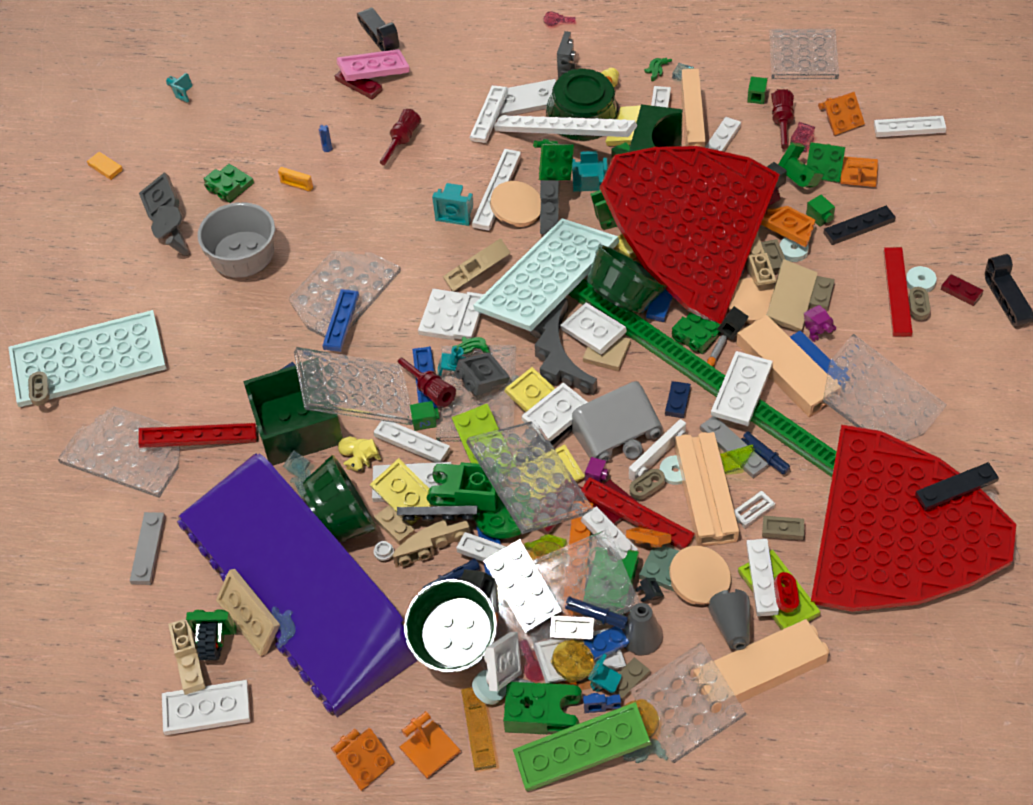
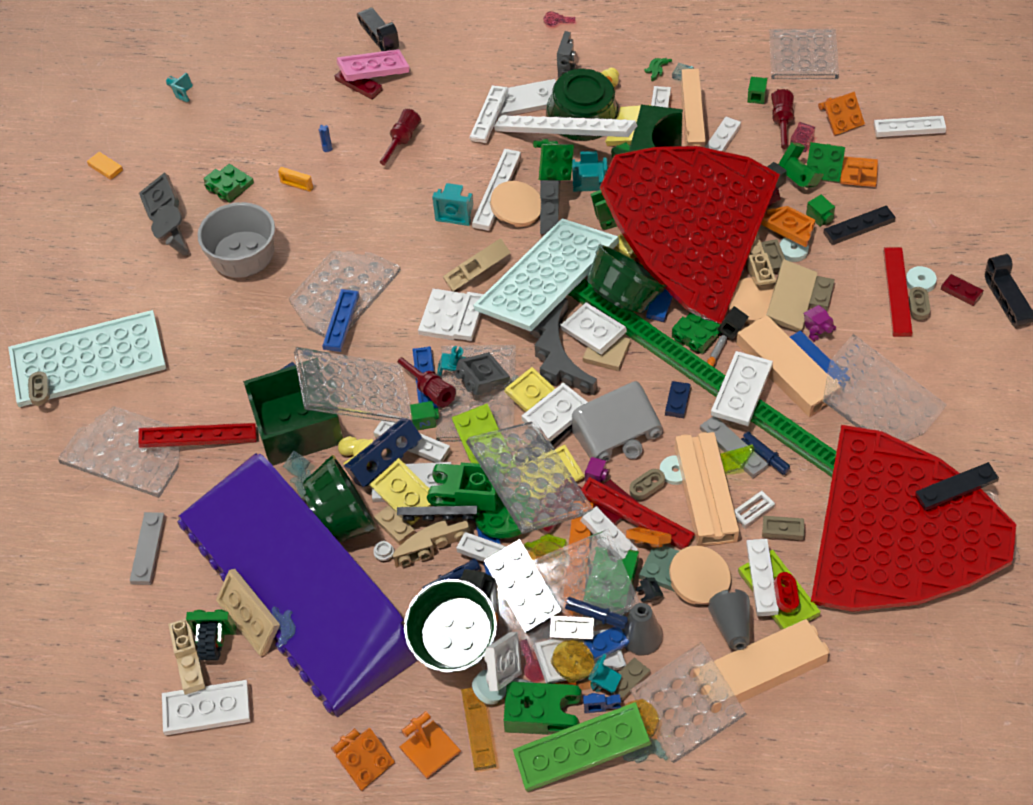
green piece [452,337,490,354] -> none
white plate [629,419,686,481] -> none
none -> dark blue brick [343,417,423,487]

